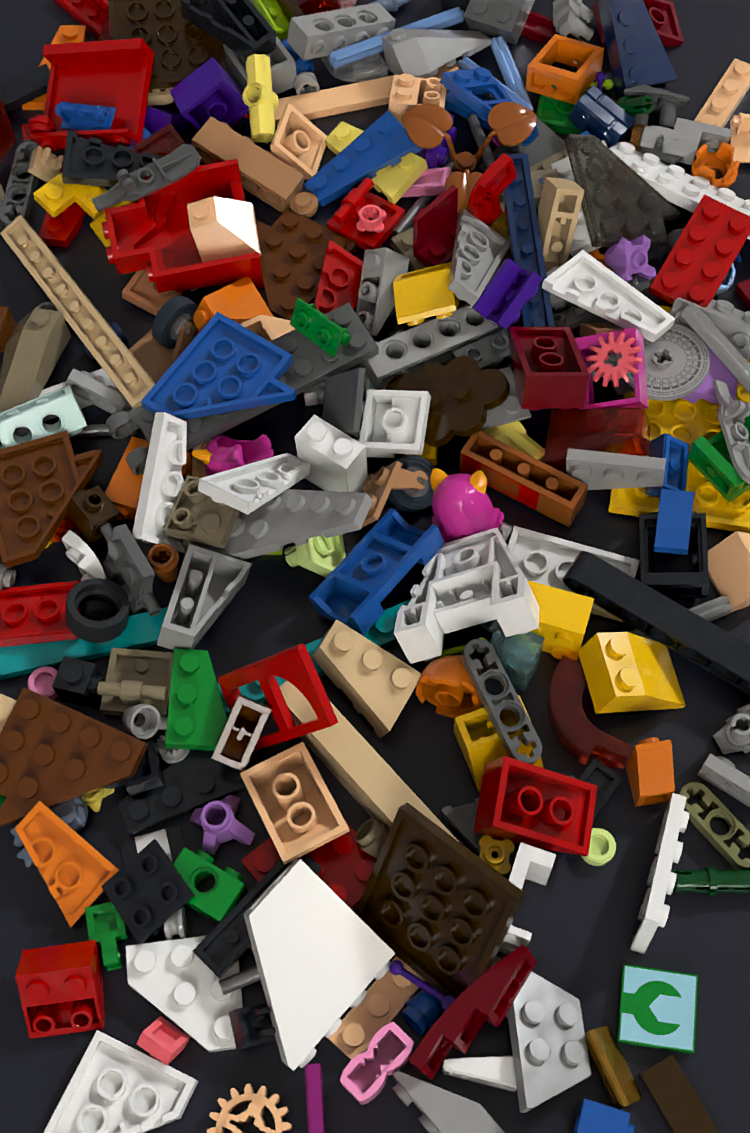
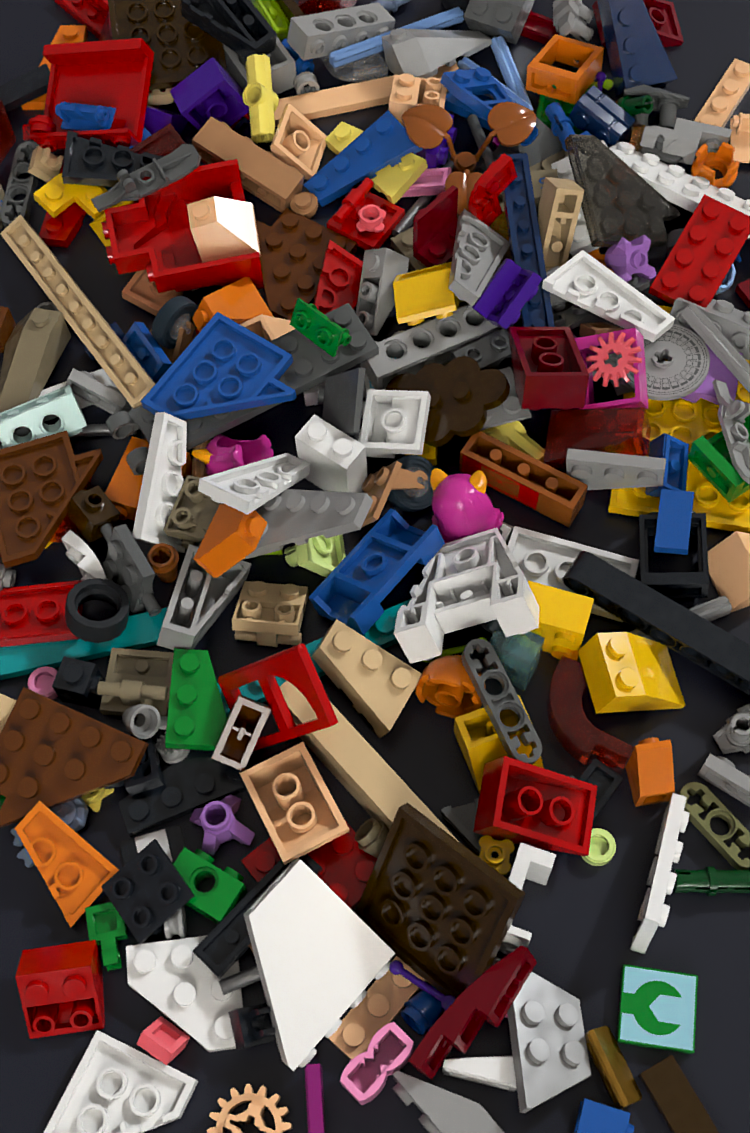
none -> blue plate [122,322,172,384]
none -> orange slope [193,504,267,578]
none -> tan plate [232,581,308,647]
none -> blue pin [545,102,580,152]

